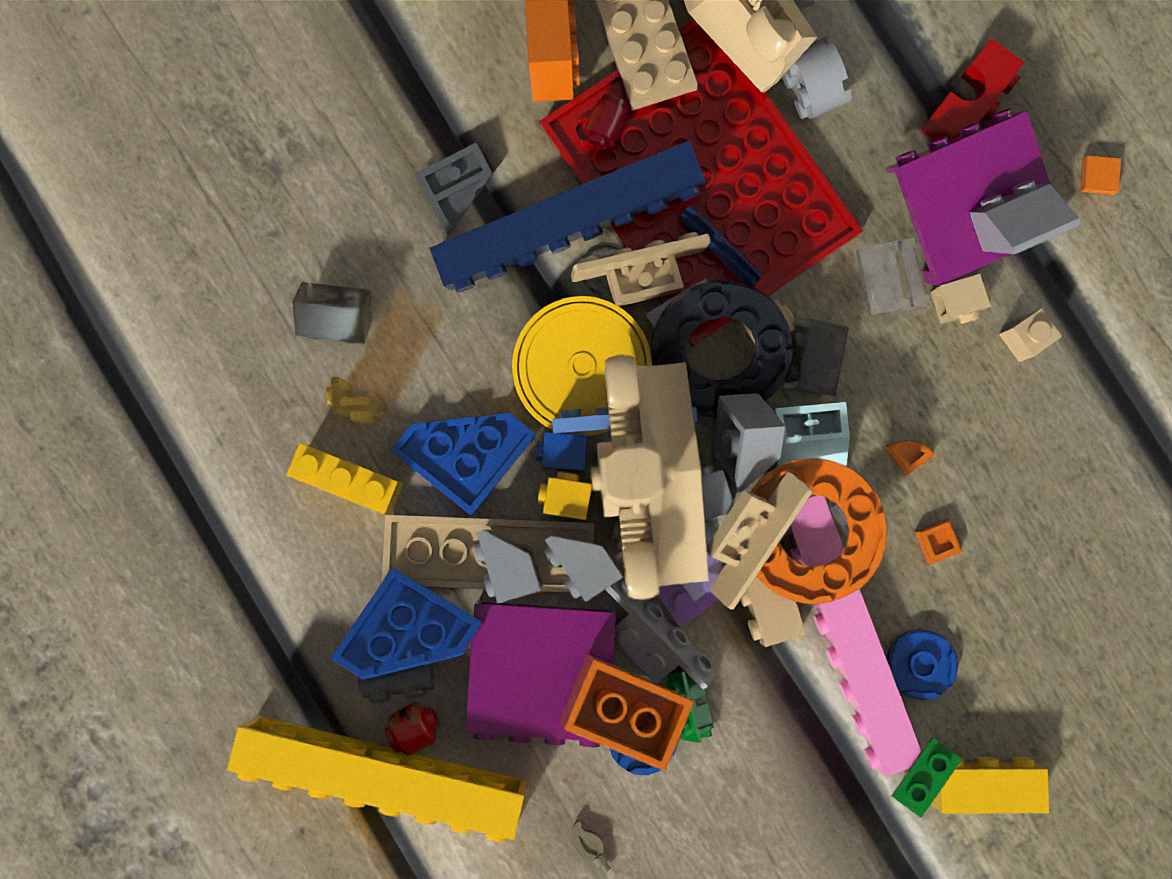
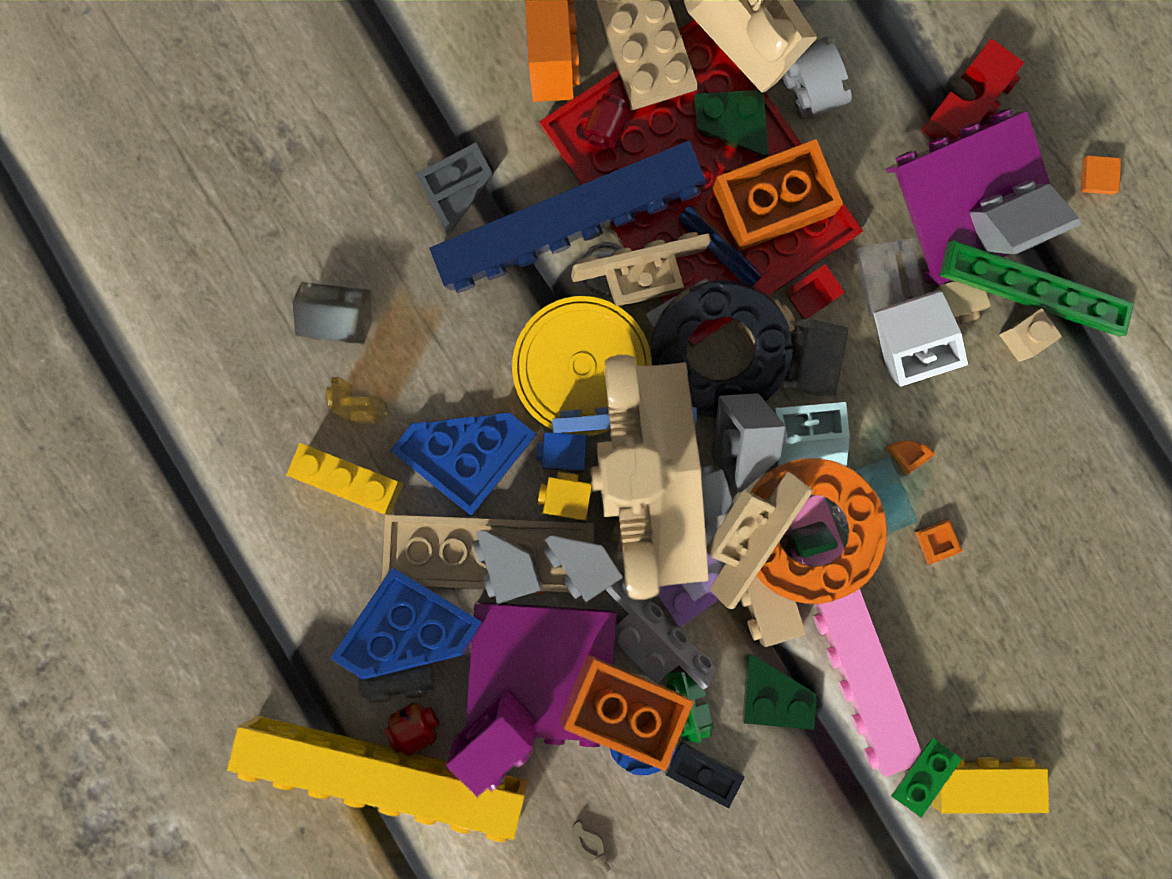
blue tile [886,629,958,700] -> none
none -> magenta brick [446,690,536,797]
none -> black plate [665,741,745,809]
none -> dark green wing [693,90,769,159]
none -> orange brick [713,139,843,251]
none -> dark green wing [742,654,817,730]
none -> red panel [785,264,845,320]
none -> dark green slope [790,522,838,558]
none -> clear light blue brick [854,457,918,534]
none -> white slope [873,290,968,387]
none -> green tile [939,240,1134,337]

